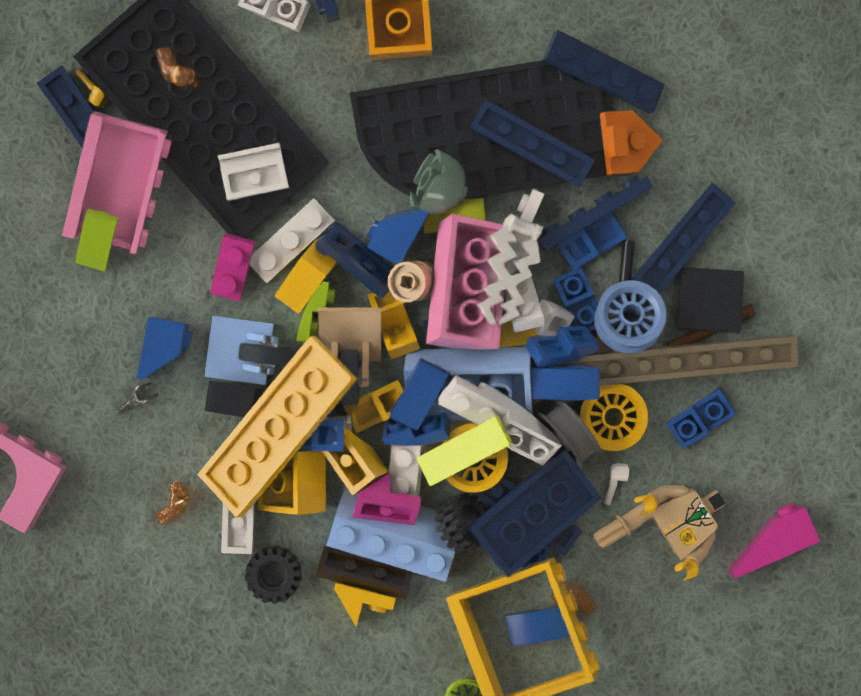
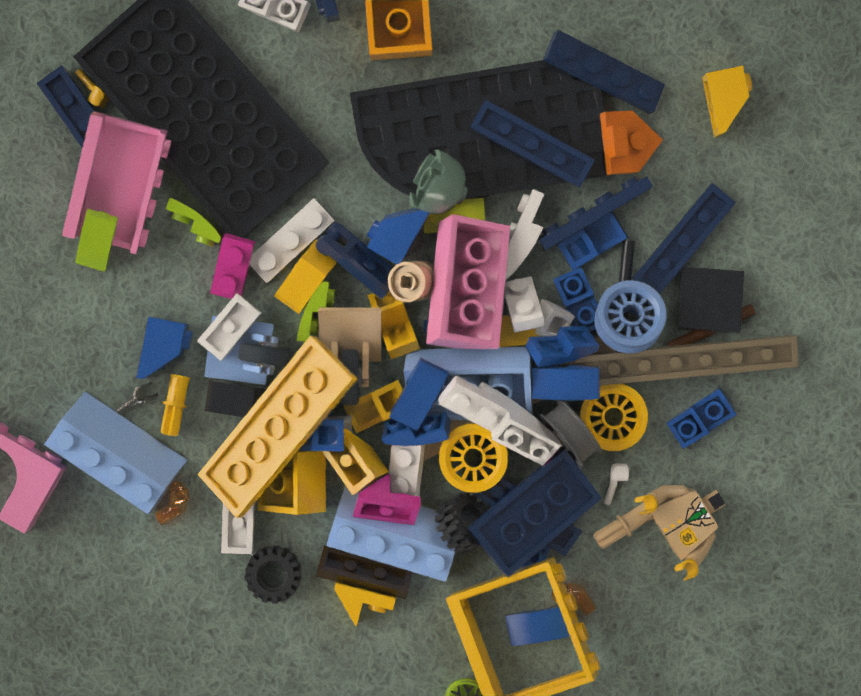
clear orange arm [155,47,195,86] -> none
white plate [218,143,289,201] -> none
neon yellow tile [416,416,513,486] -> none
white piece [477,214,542,325] -> none
dark pink slope [727,502,820,579] -> none
none -> light blue slope [44,392,187,514]
none -> yellow axle [160,374,190,437]
none -> lime slope [165,198,223,247]
none -> white plate [197,293,262,361]
none -> yellow slope [702,66,752,137]

